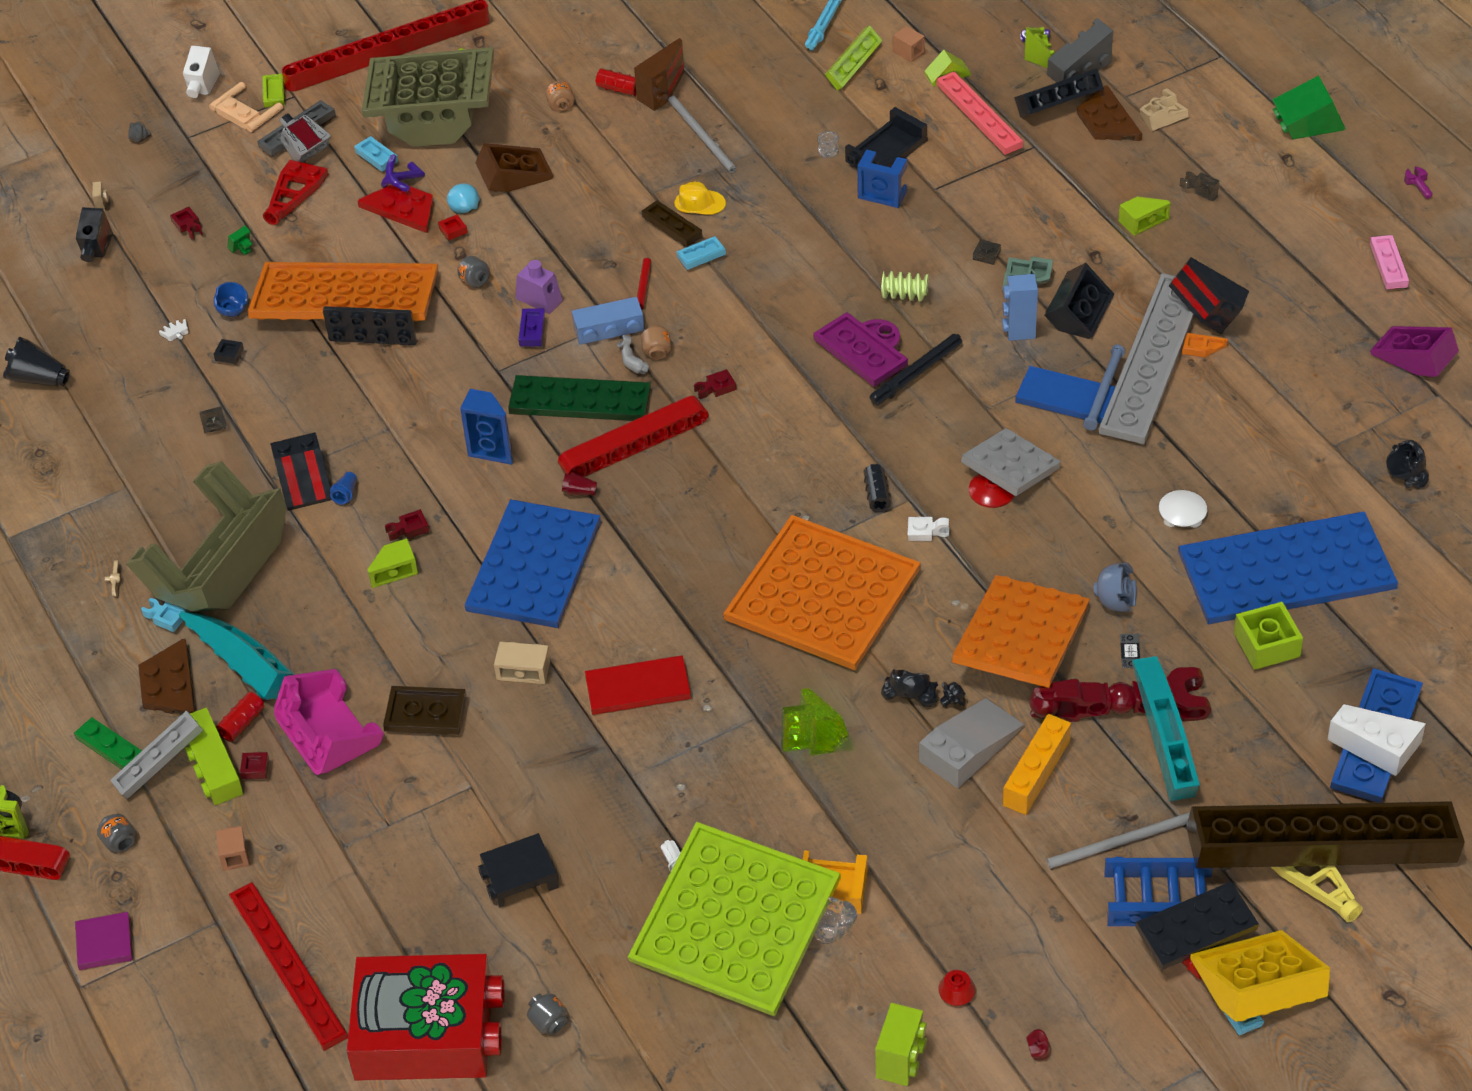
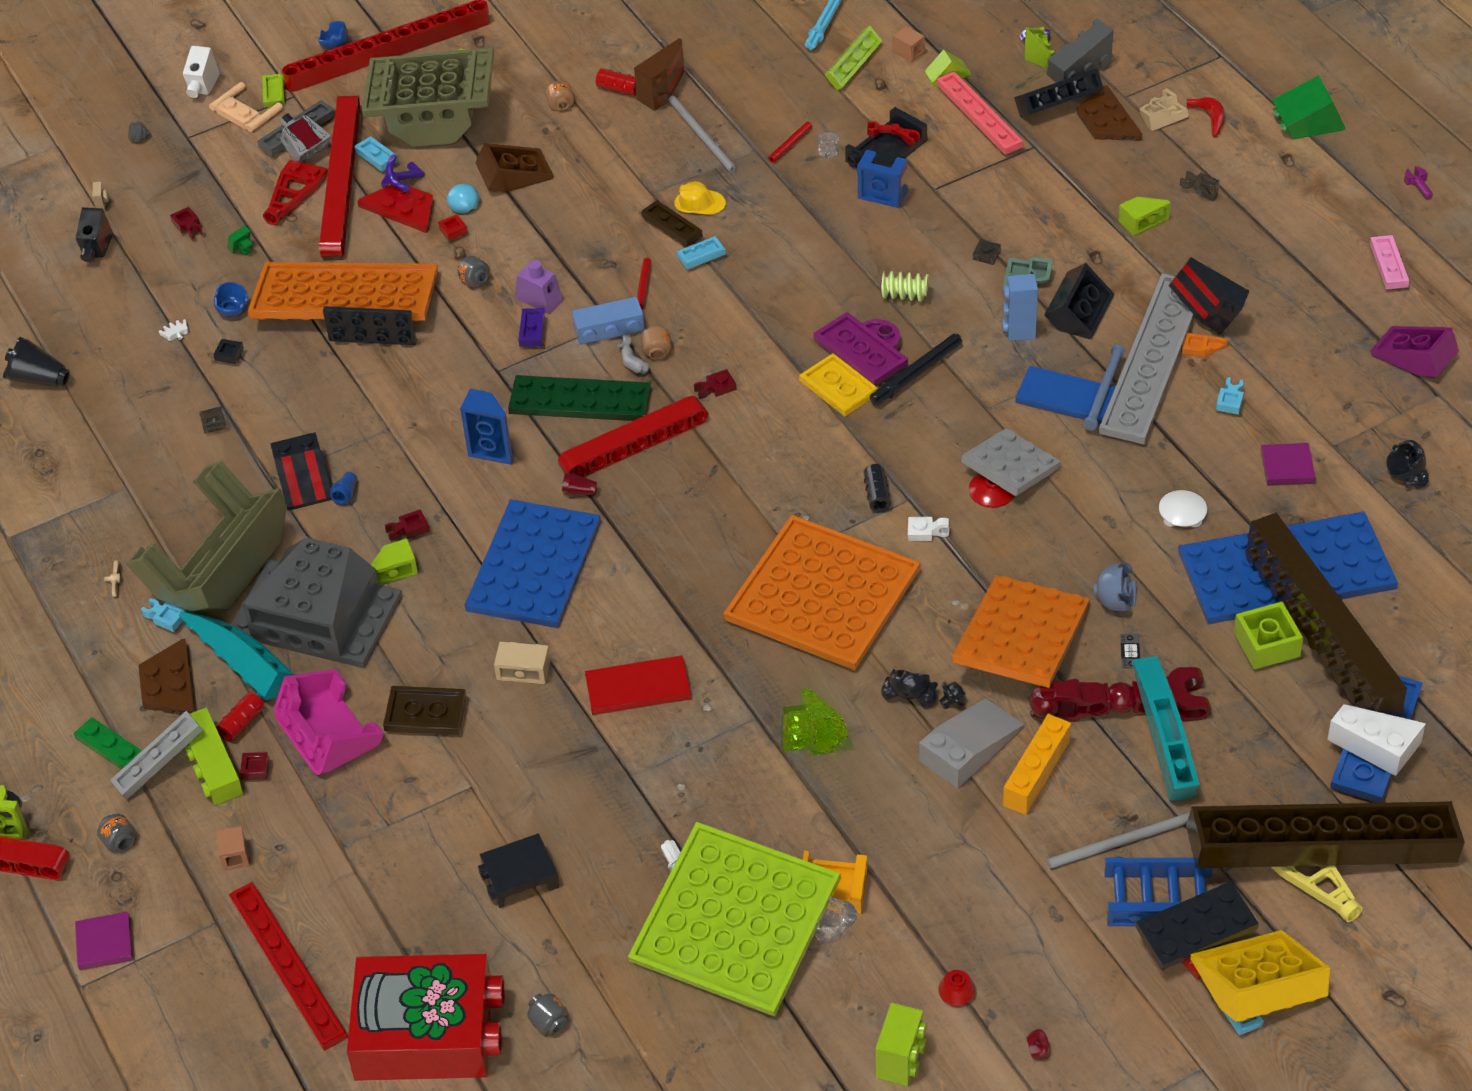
none -> dark grey wedge [232,537,402,668]
none -> blue hair [318,21,348,50]
none -> red beam [319,95,360,257]
none -> red piece [768,121,813,163]
none -> yellow tile [799,353,879,417]
none -> red piece [867,121,920,146]
none -> red piece [1186,97,1224,137]
none -> medium azure plate [1216,377,1244,415]
none -> dark brown brick [1245,512,1407,717]
none -> magenta tile [1261,443,1316,485]

